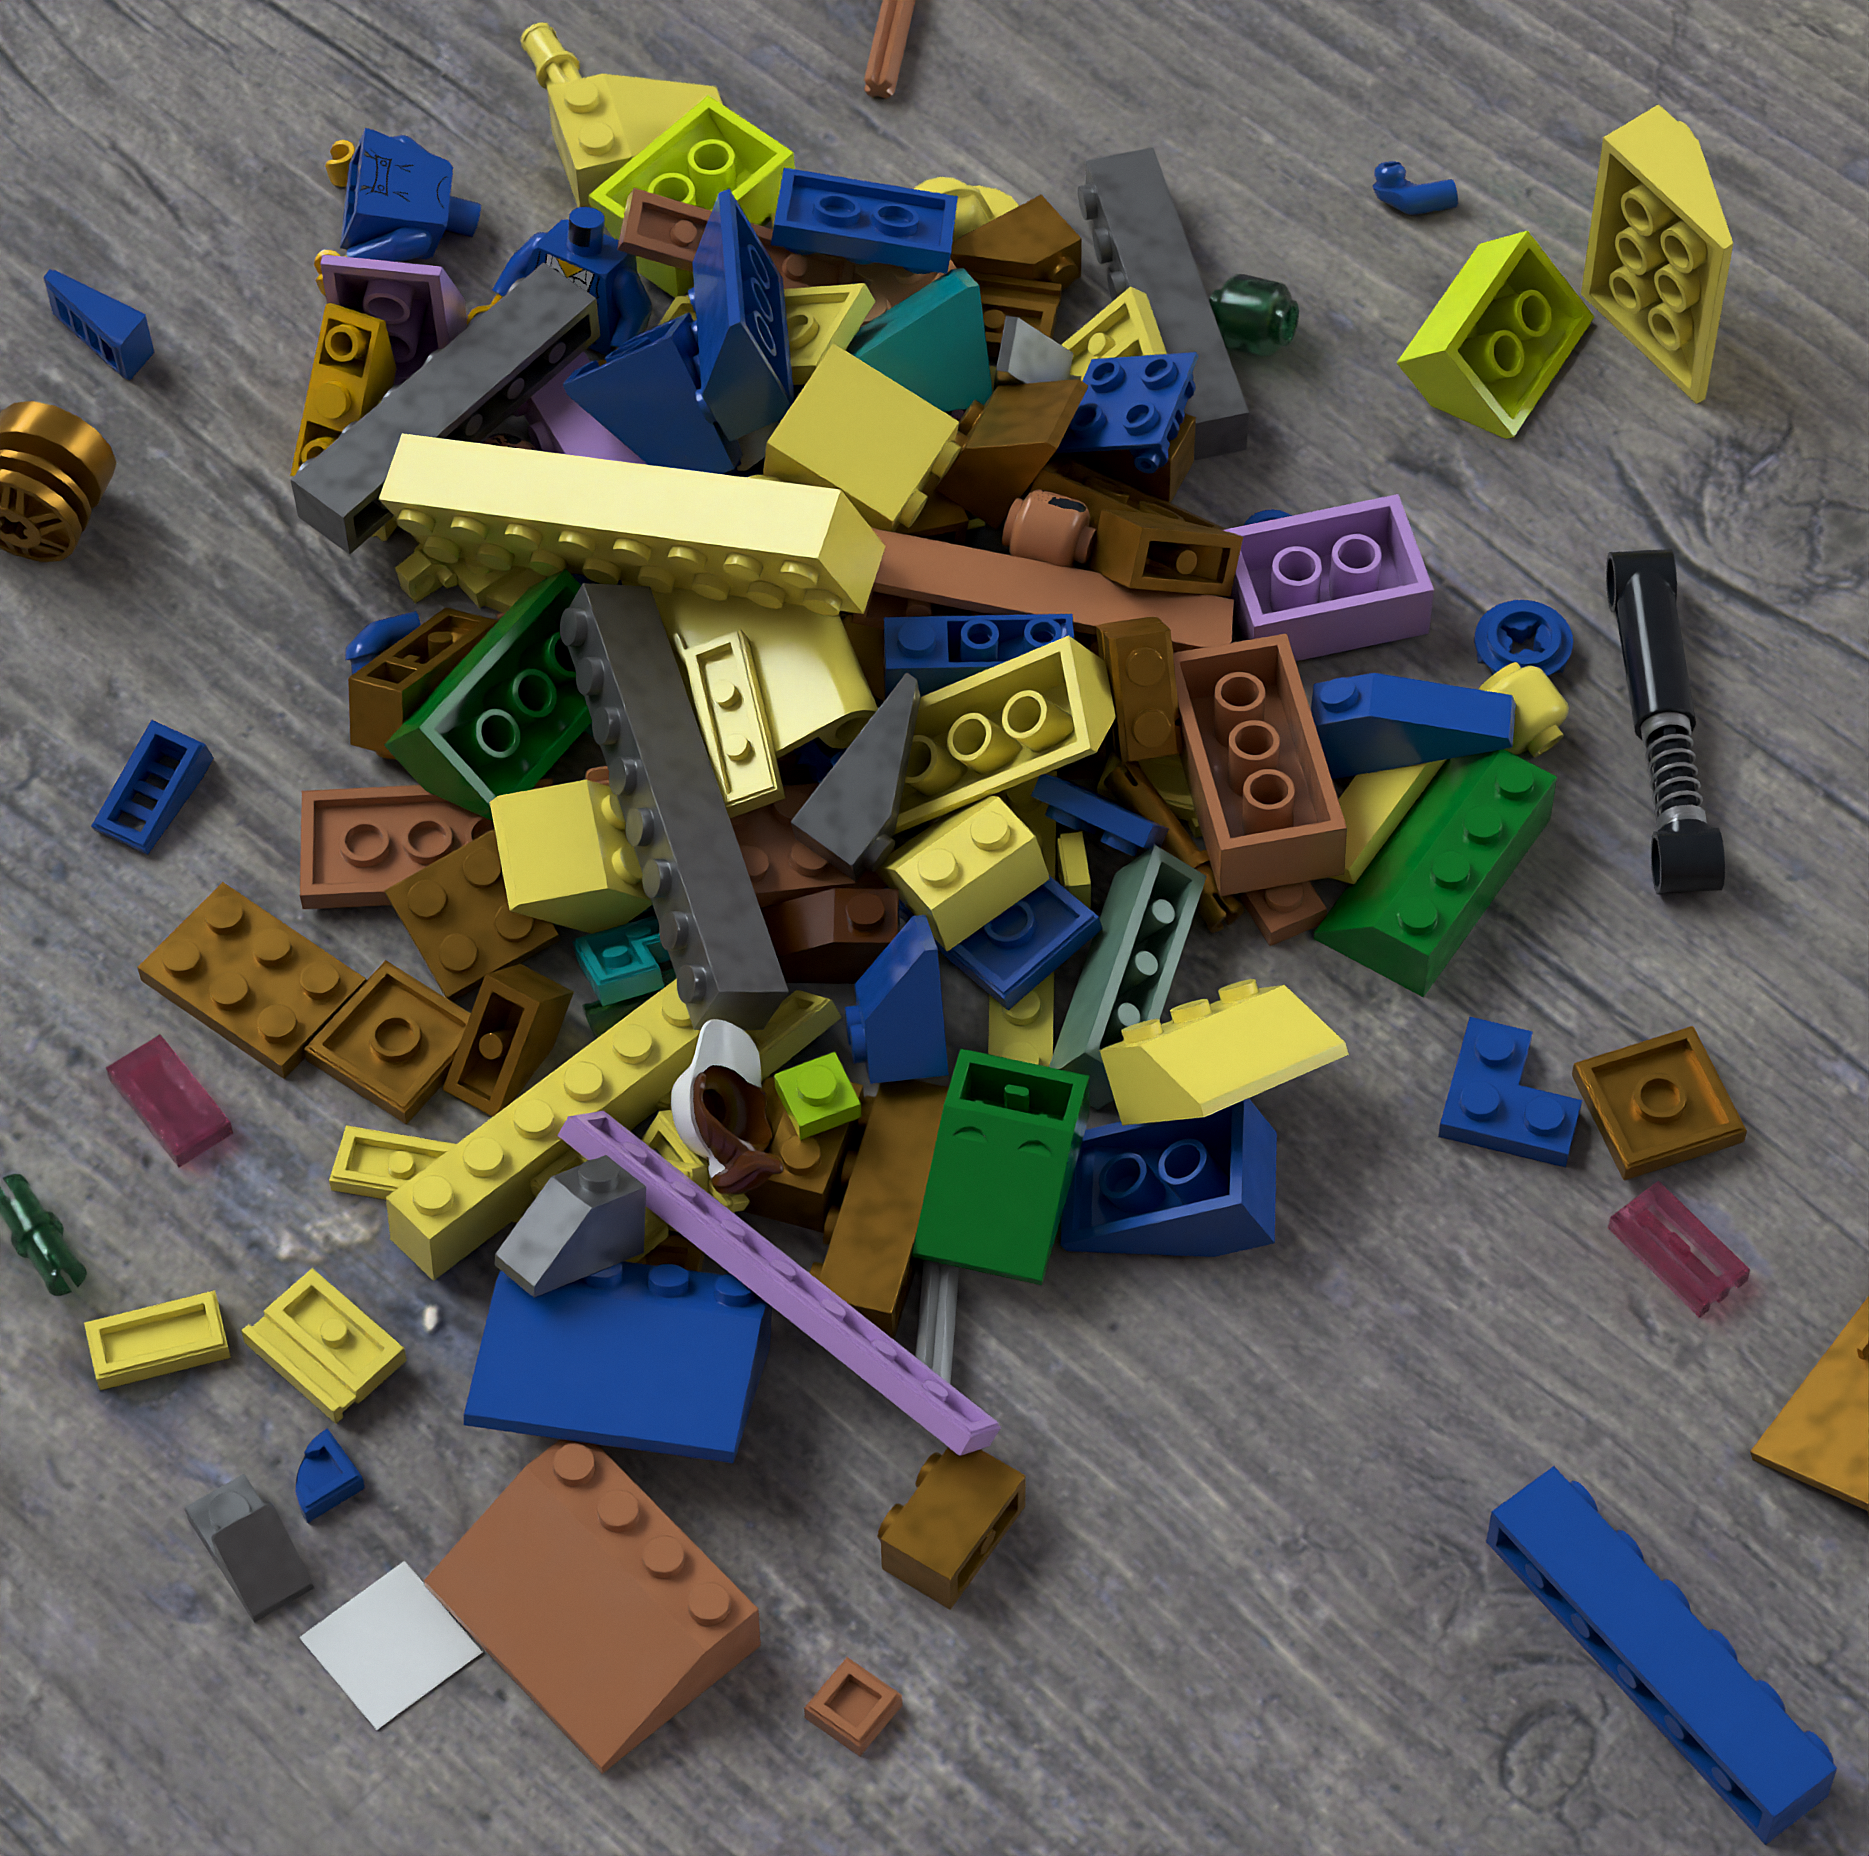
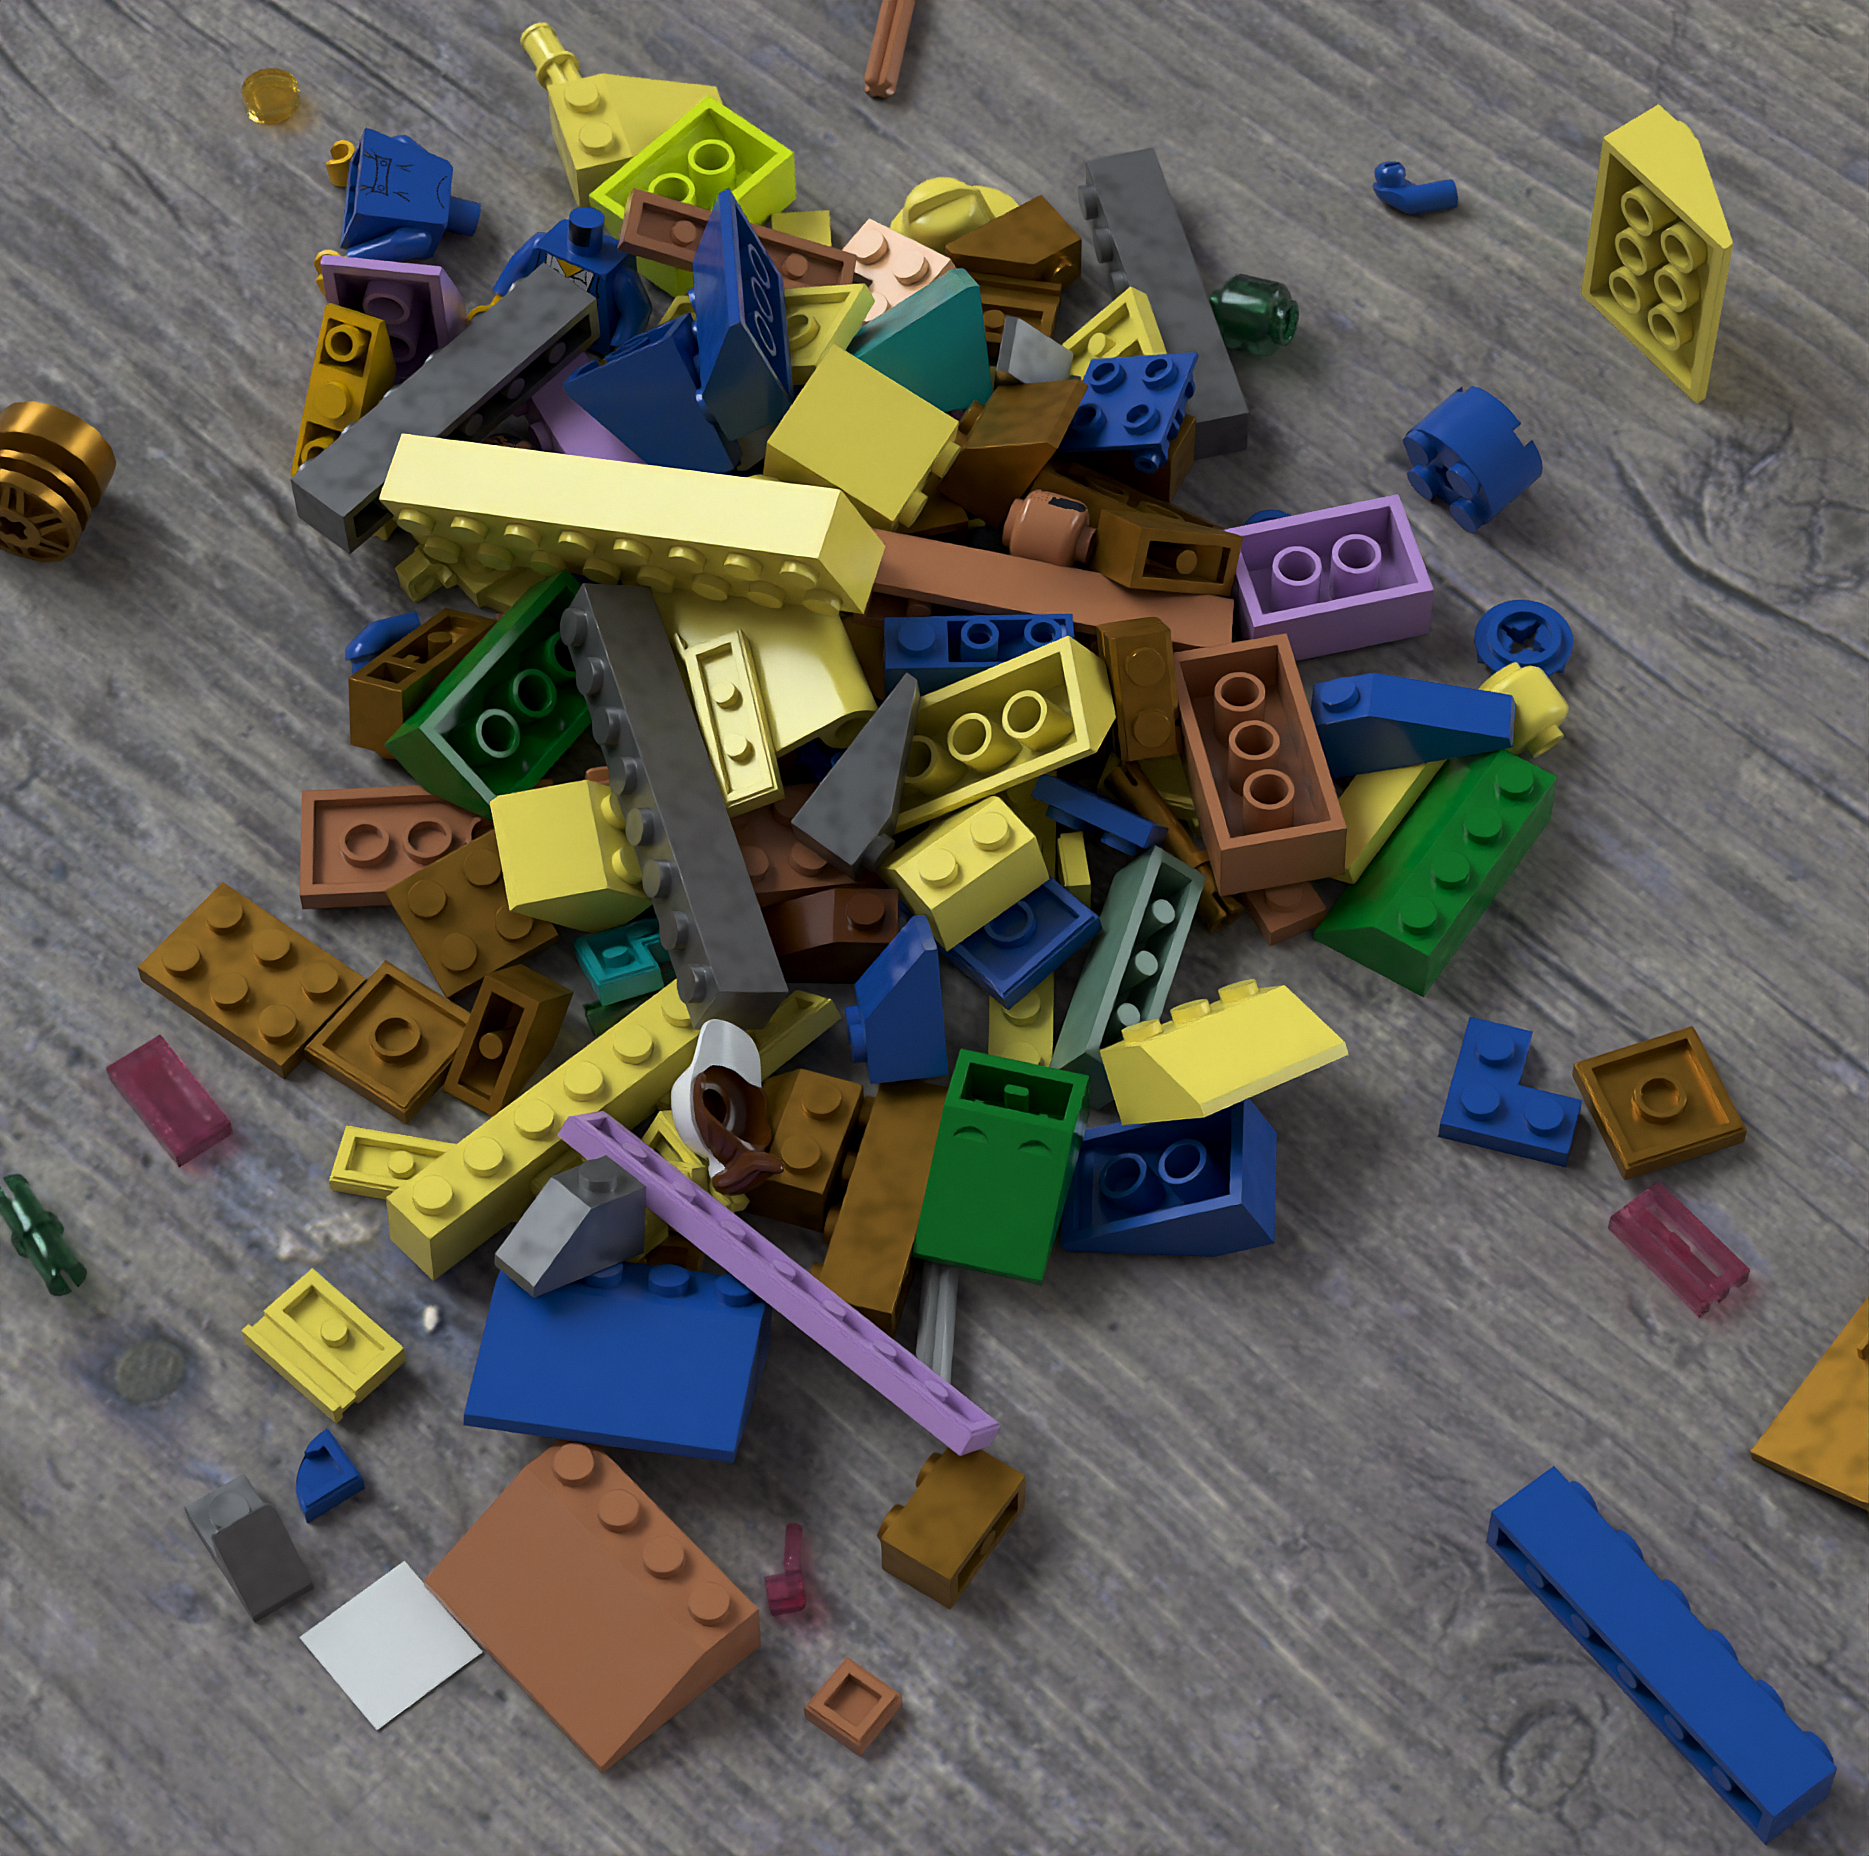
blue slope [43,269,154,380] -> none
light yellow tile [84,1290,231,1390] -> none
blue slope [91,720,214,855] -> none
blue plate [771,168,958,274] -> none
lime plate [774,1052,861,1140] -> none
neon yellow slope [1396,230,1595,439] -> none
black piece [1606,549,1725,894] -> none
none -> clear yellow tile [241,68,301,124]
none -> clear pink hand [764,1523,806,1616]
none -> blue brick [1403,386,1543,533]

